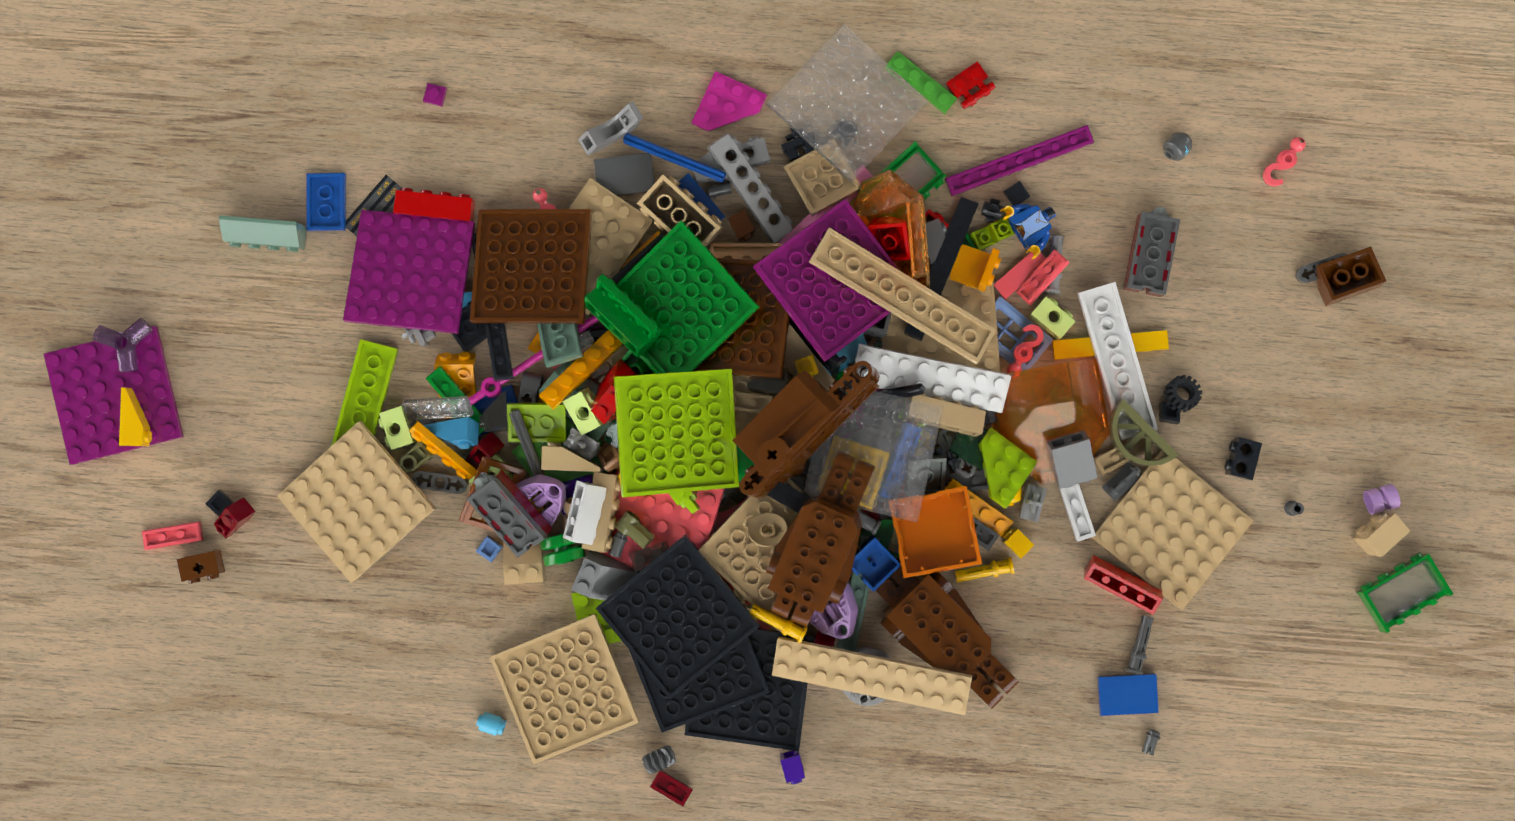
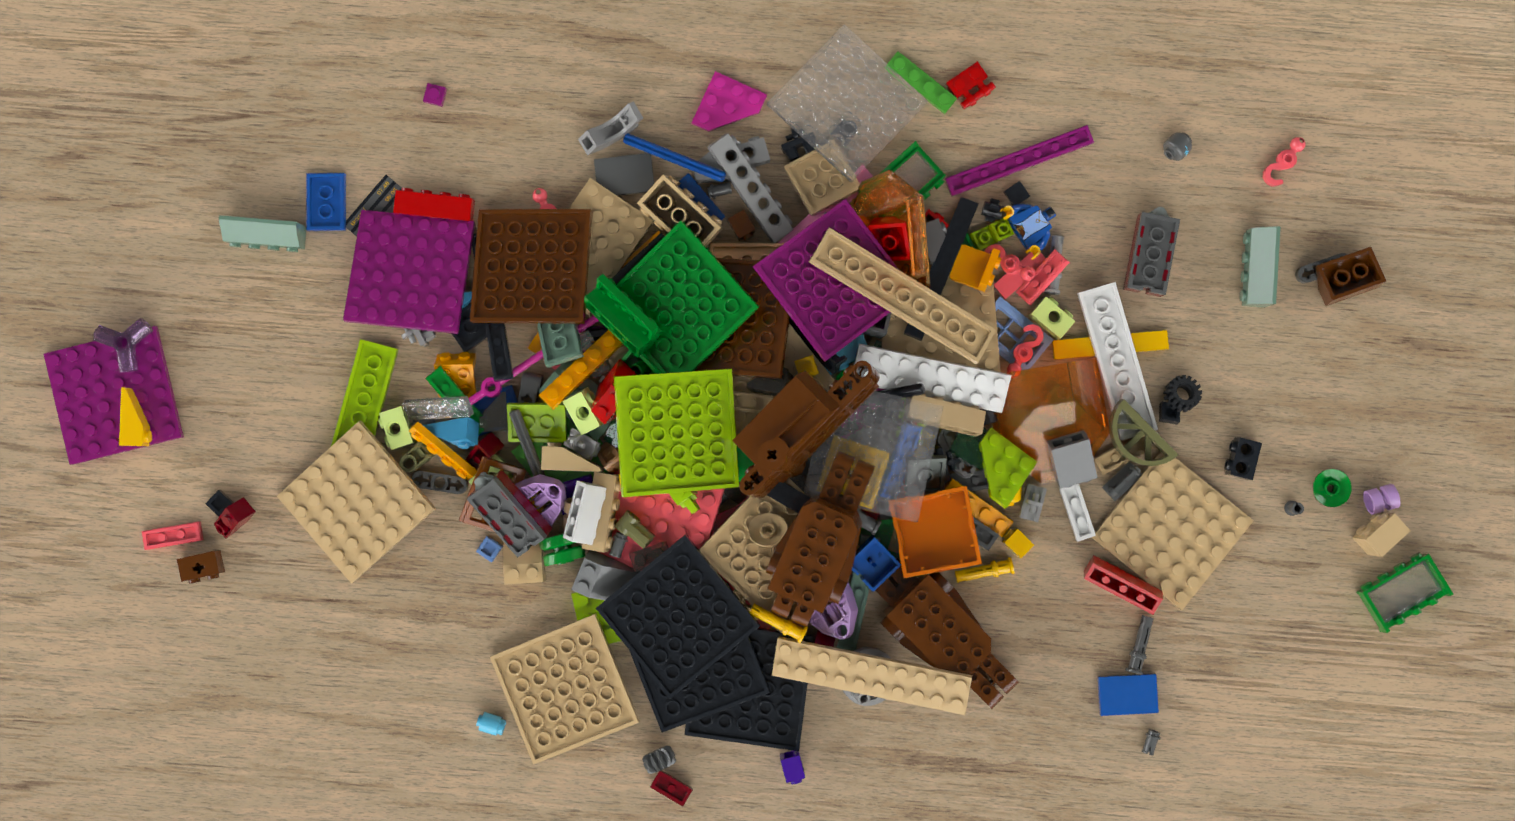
none -> coral piece [984,244,1035,281]
none -> slope [1239,226,1281,308]
none -> green dish [1313,469,1352,507]

